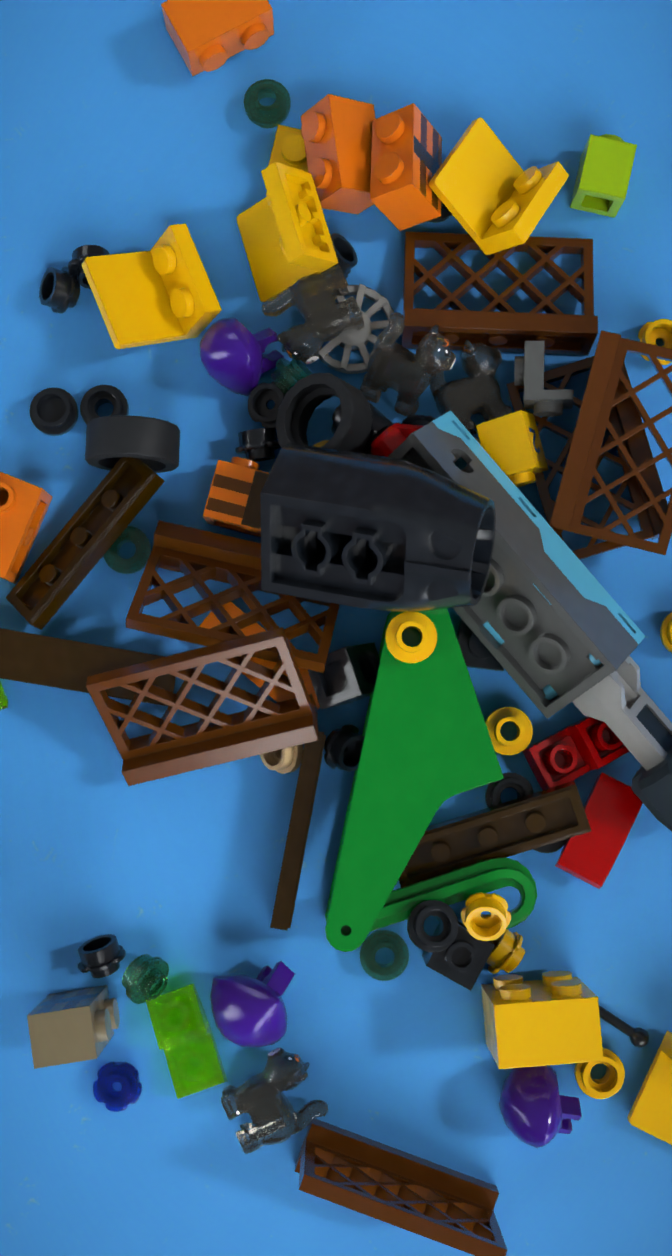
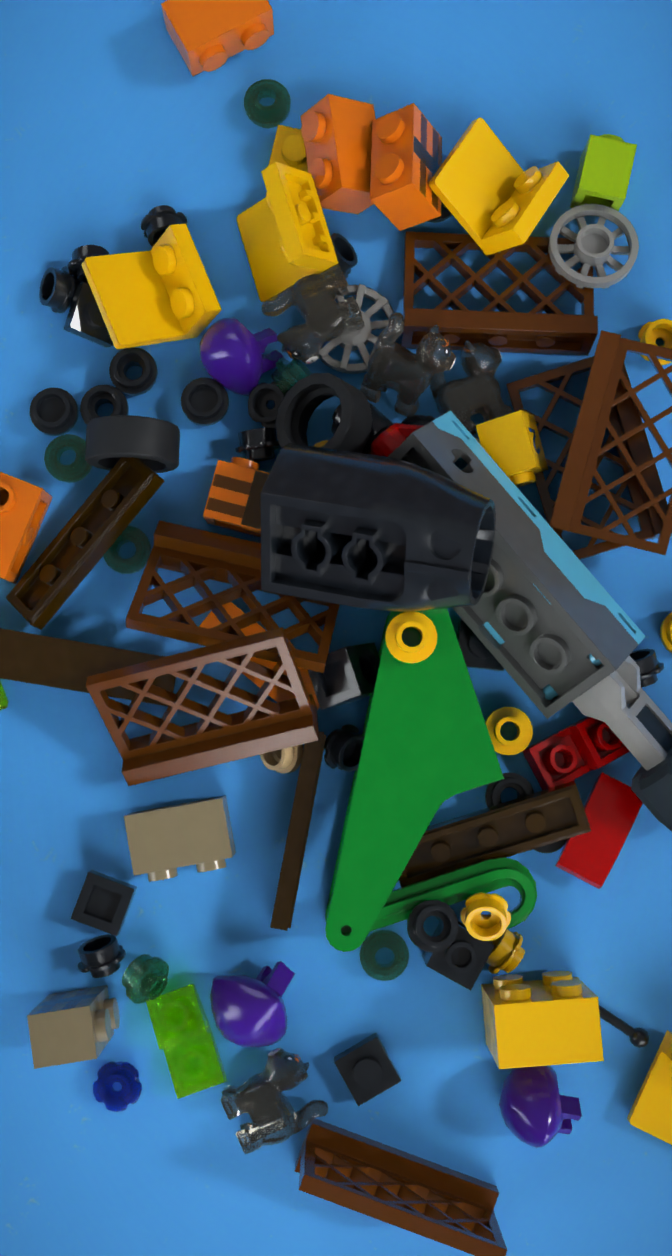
dark grey bracket [514,341,574,417] -> none
yellow plate [574,1047,625,1099] -> none
none -> clear green plate [44,434,92,483]
none -> black plate [64,282,114,348]
none -> black plate [71,870,137,936]
none -> black plate [109,347,158,396]
none -> dark tan brick [124,796,236,882]
none -> black plate [141,205,187,247]
none -> black plate [181,378,229,426]
none -> black plate [334,1033,401,1106]
none -> light grey wheel [548,204,639,289]
none -> black plate [630,649,664,688]

